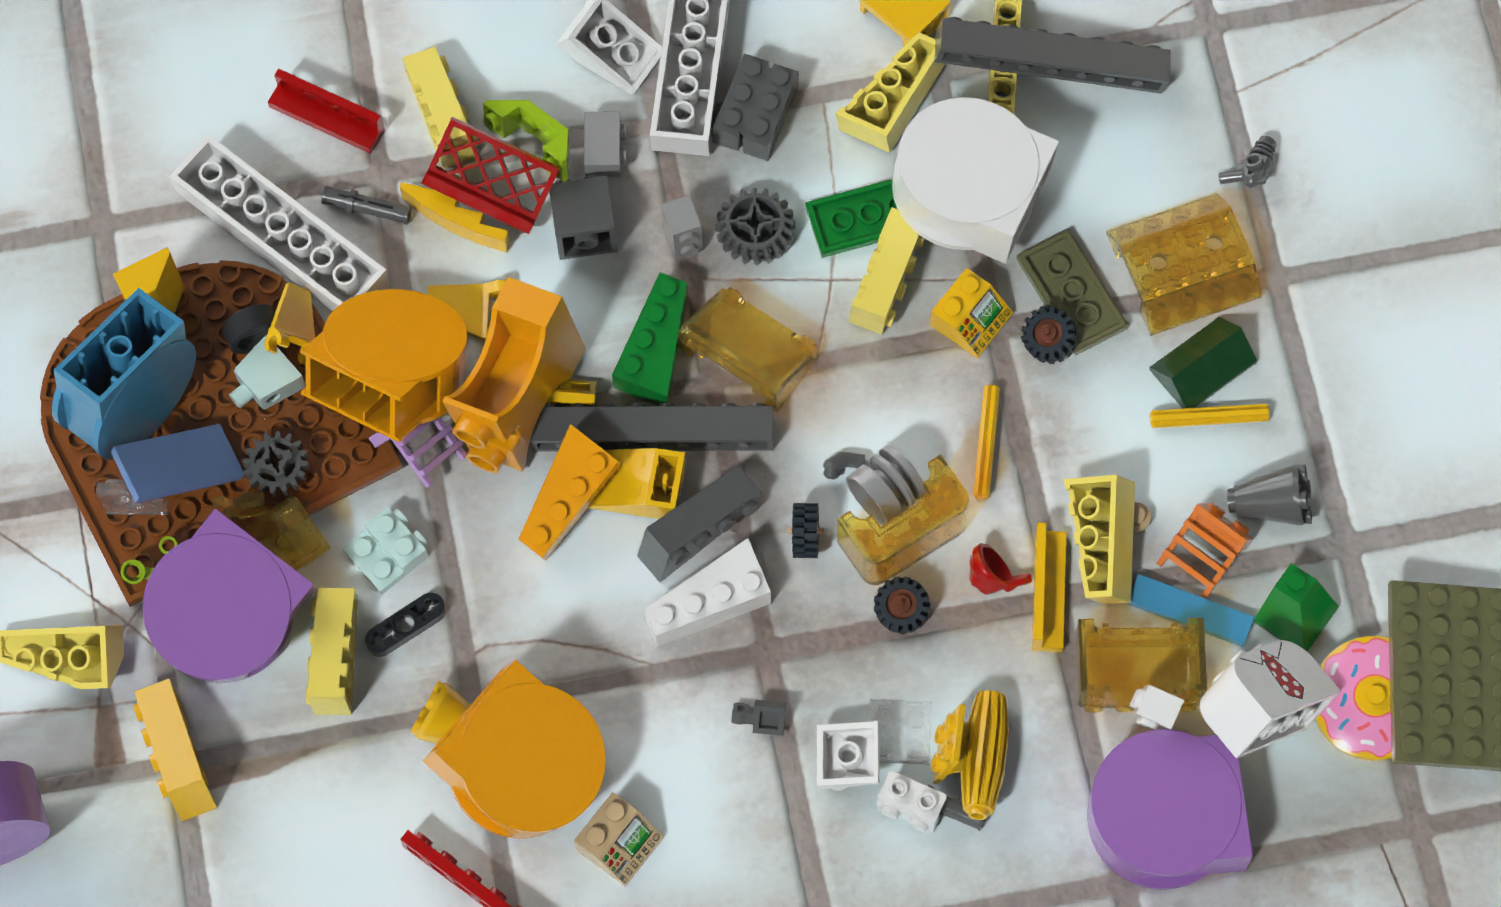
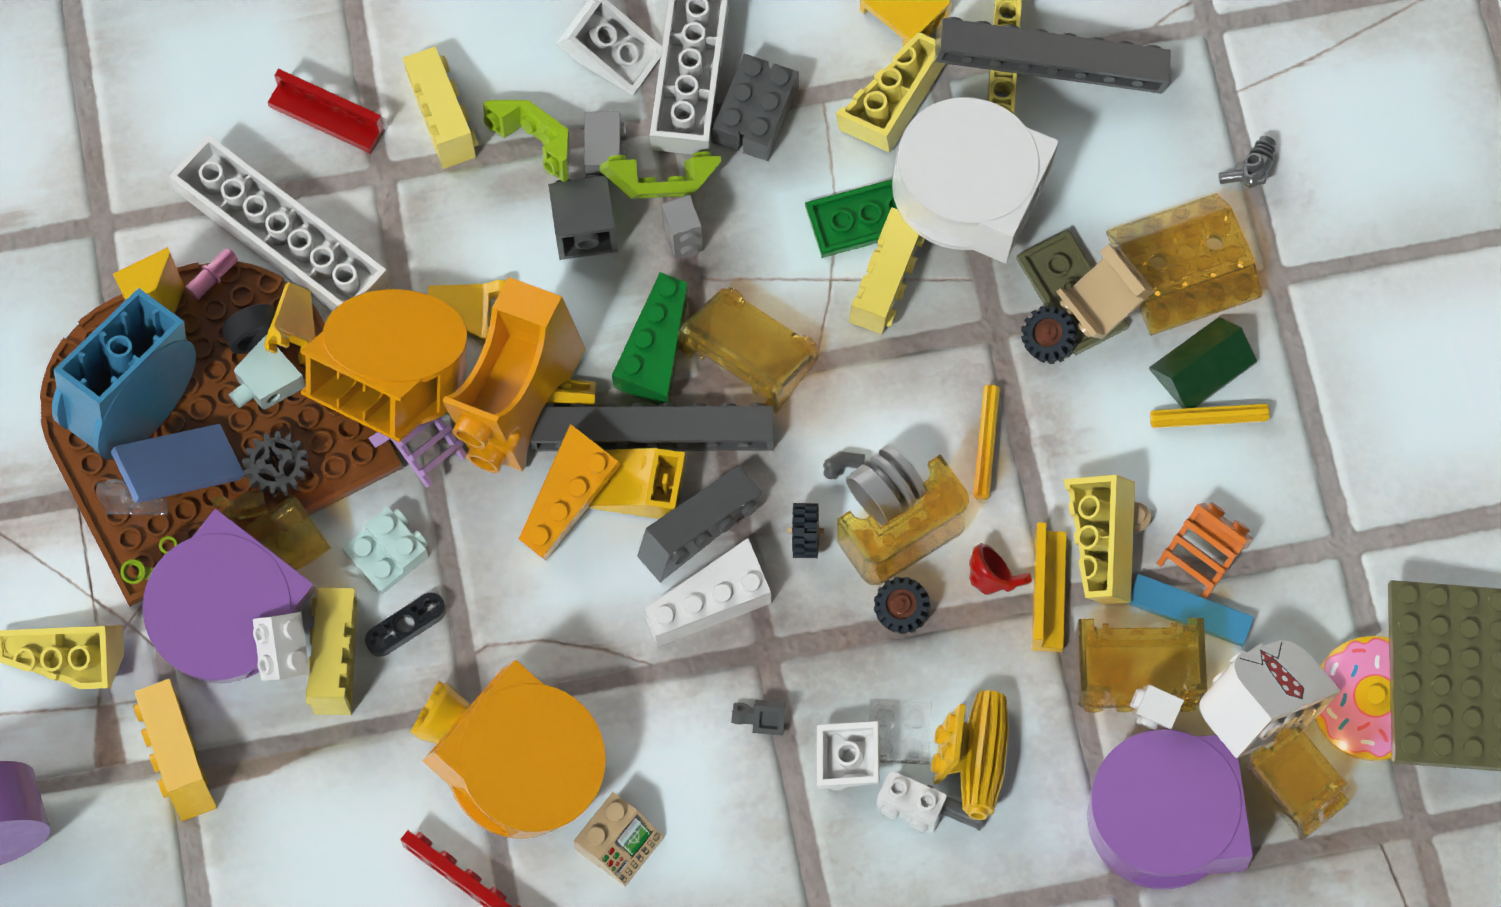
dark grey pin [321,185,412,225] -> none
yellow slope [400,182,510,253] -> none
red fence [421,117,560,234] -> none
dark grey gear [715,187,795,266] -> none
yellow slope [930,268,1013,359] -> none
dark grey cone [1227,464,1312,525] -> none
green slope [1253,563,1339,652] -> none
none -> bright pink axle [185,249,238,300]
none -> white bracket [253,612,310,681]
none -> lime slope [599,151,721,199]
none -> tan panel [1056,244,1155,339]
none -> clear yellow windscreen [1248,725,1350,840]

